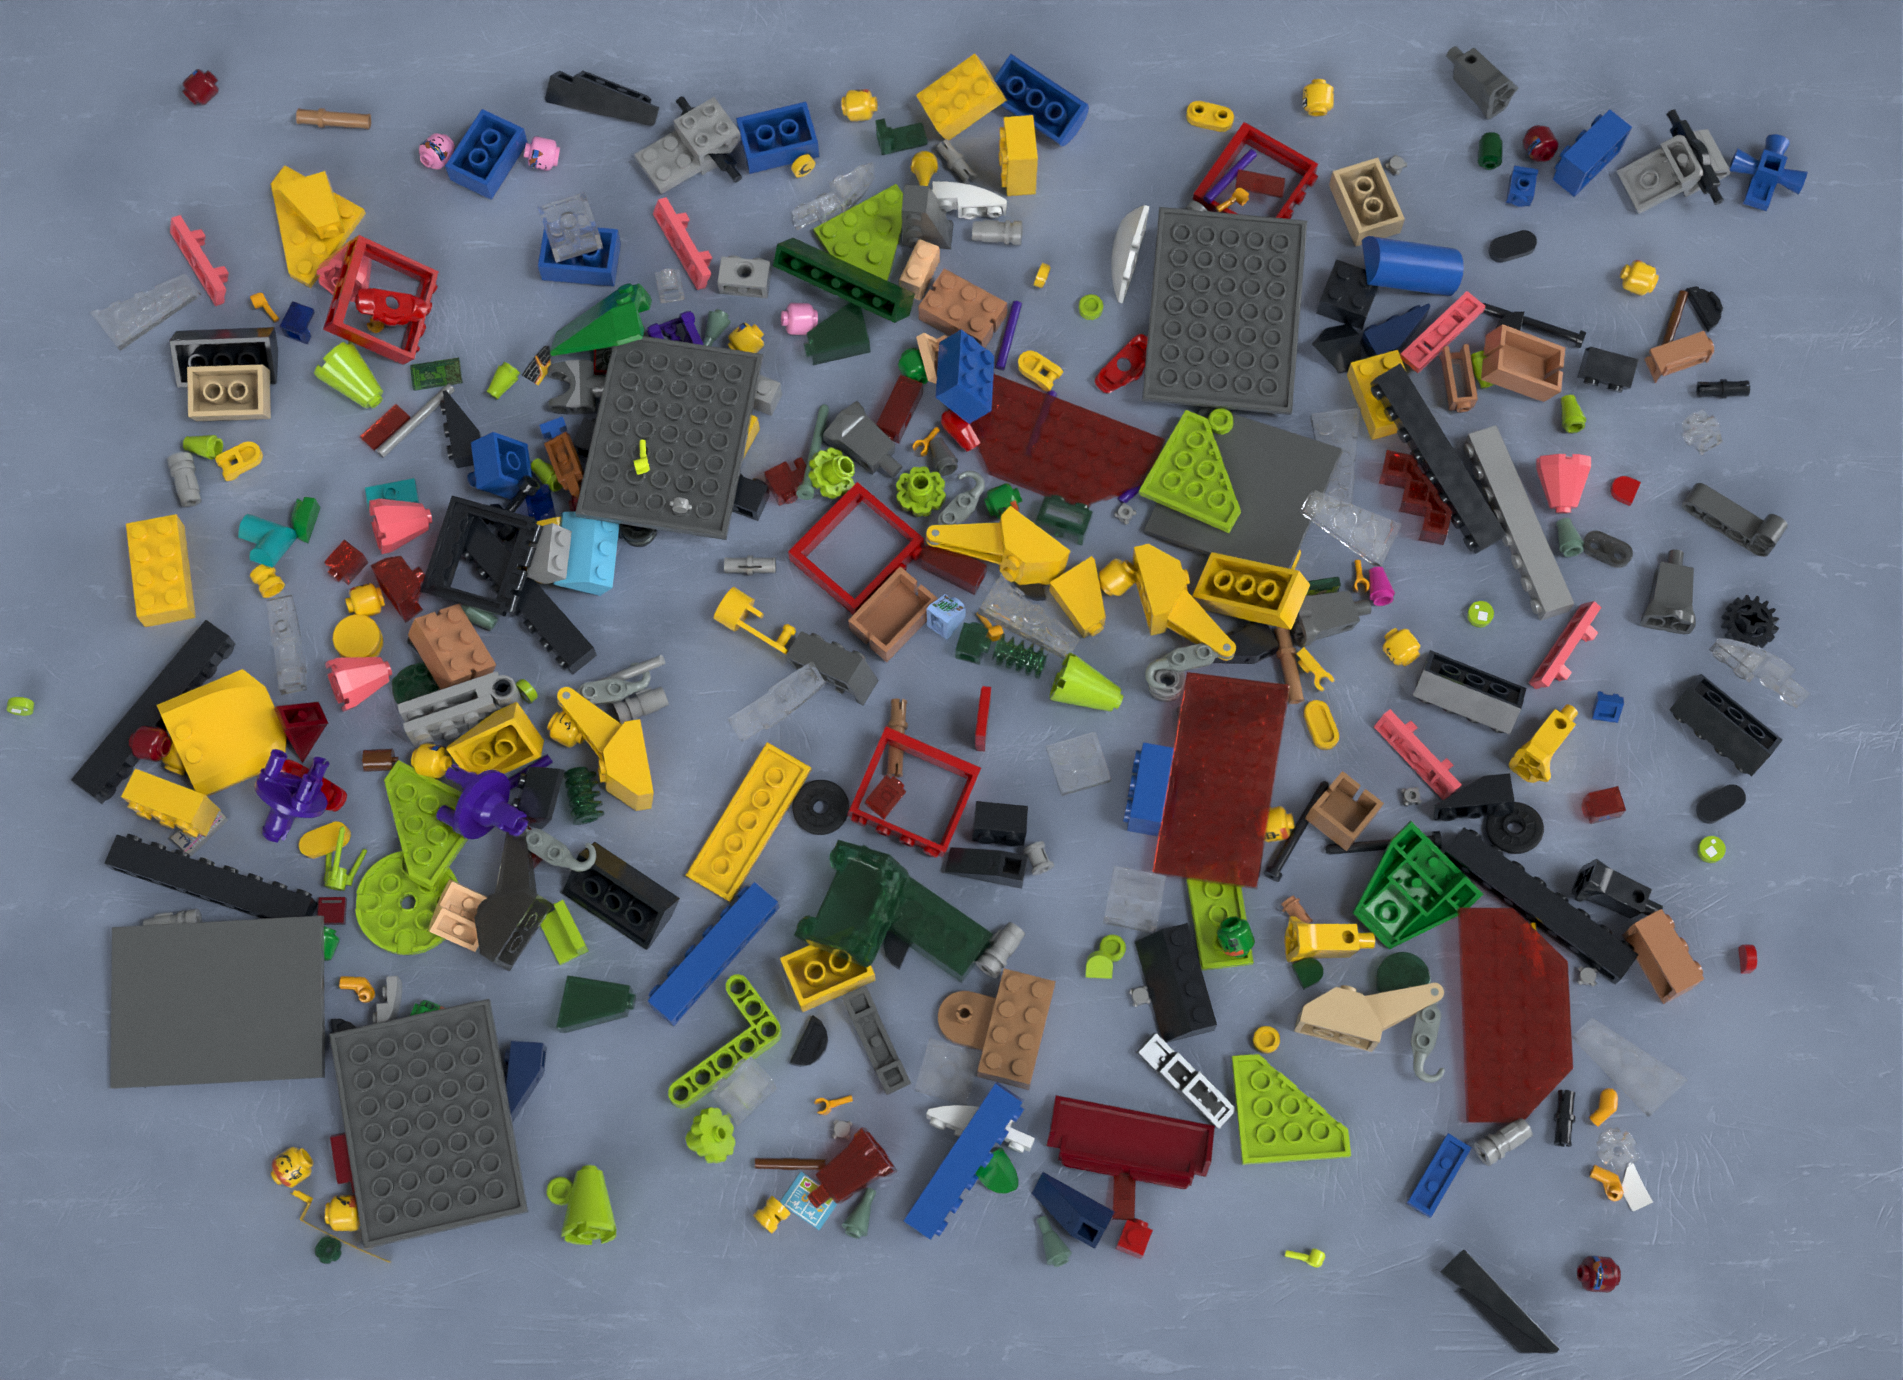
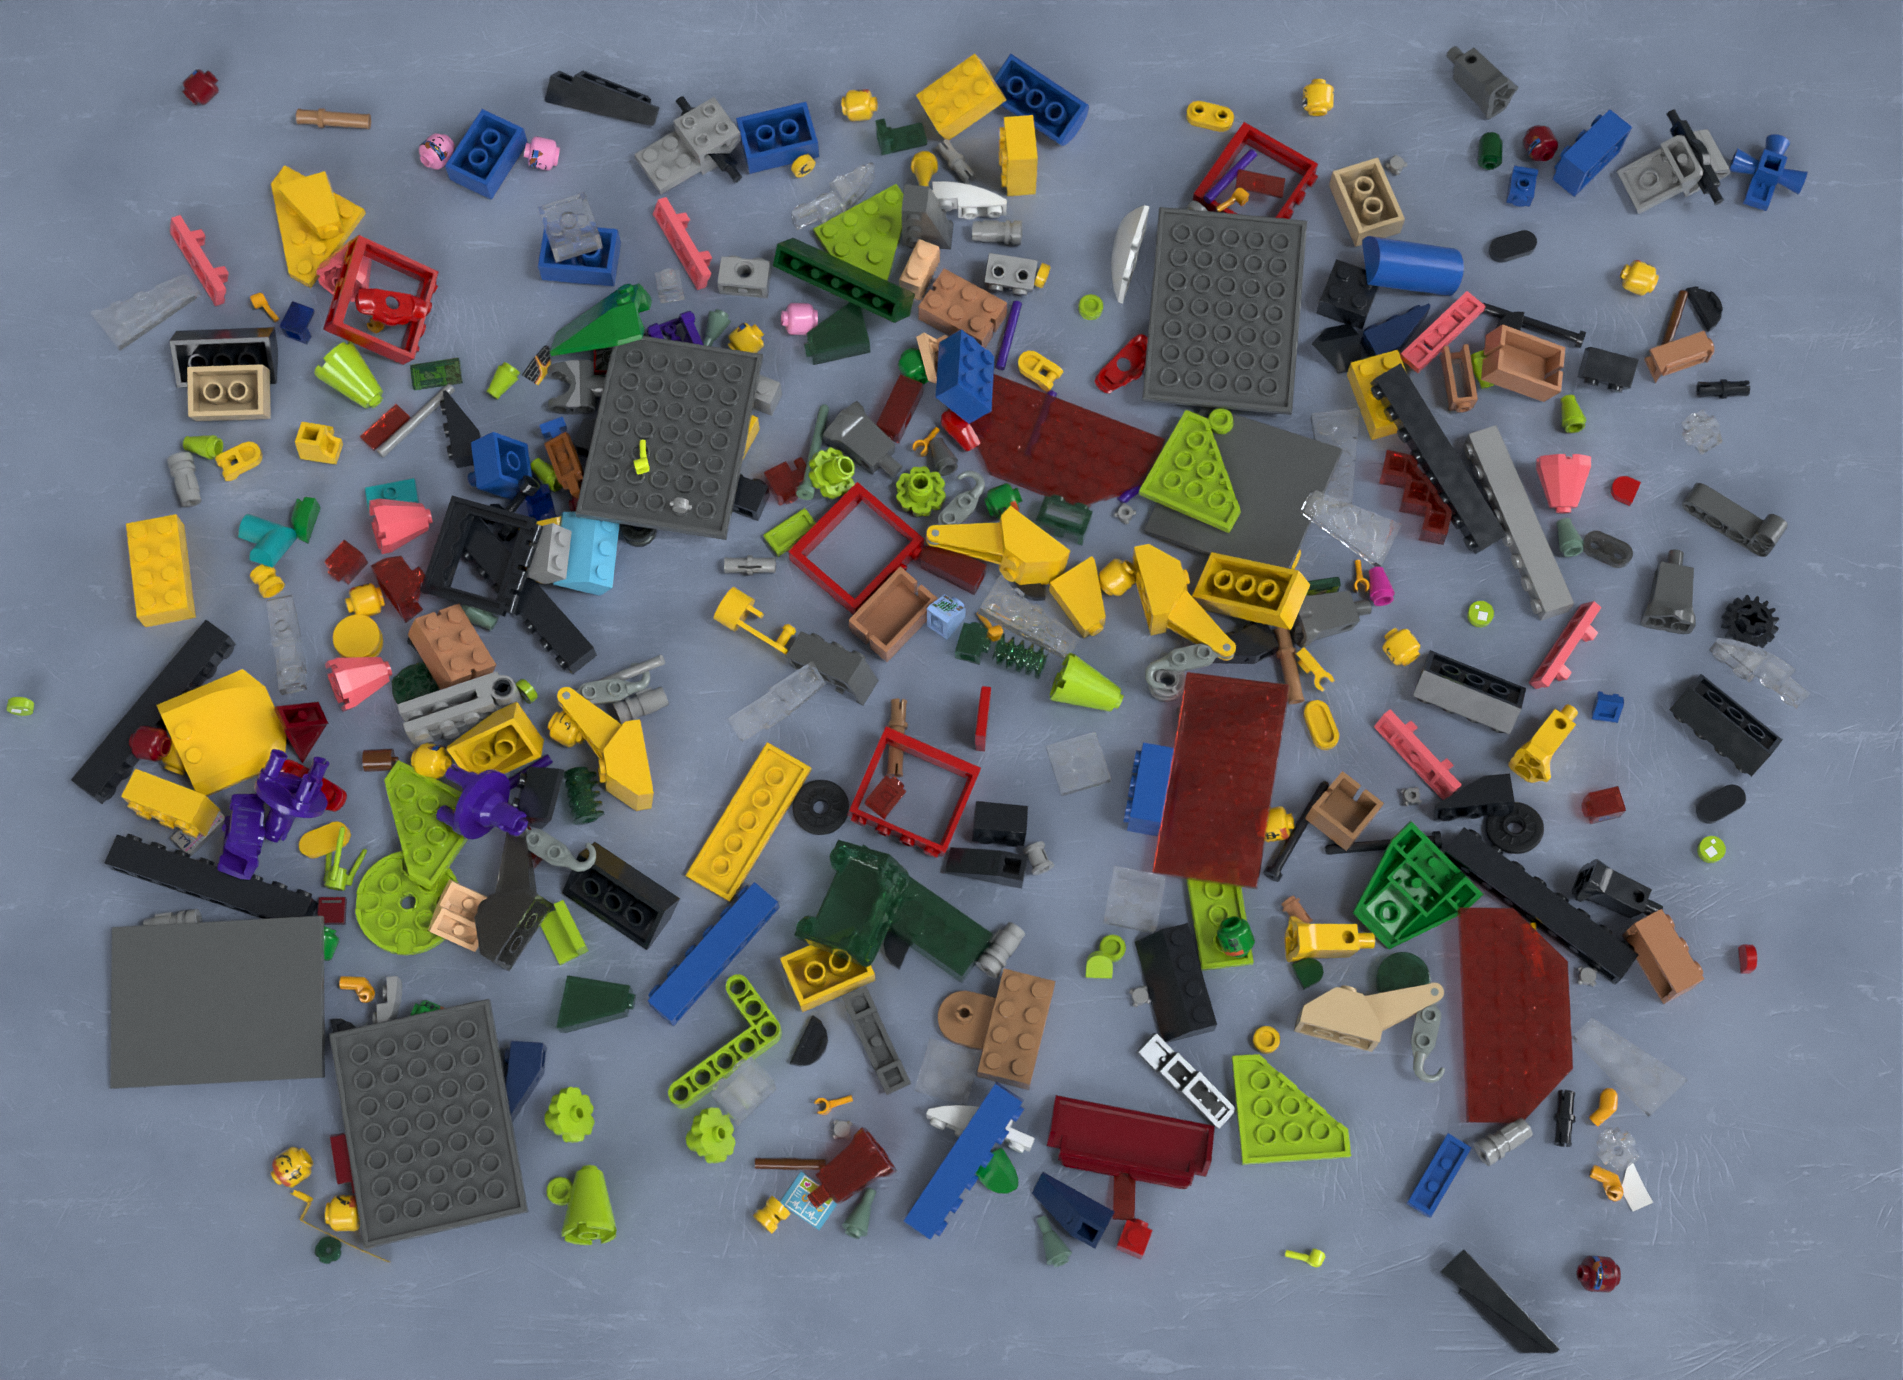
none -> dark purple piece [217,794,265,880]
none -> yellow brick [295,422,343,464]
none -> lime plant [544,1087,595,1143]
none -> lime tile [763,508,816,557]
none -> light grey brick [984,253,1038,295]

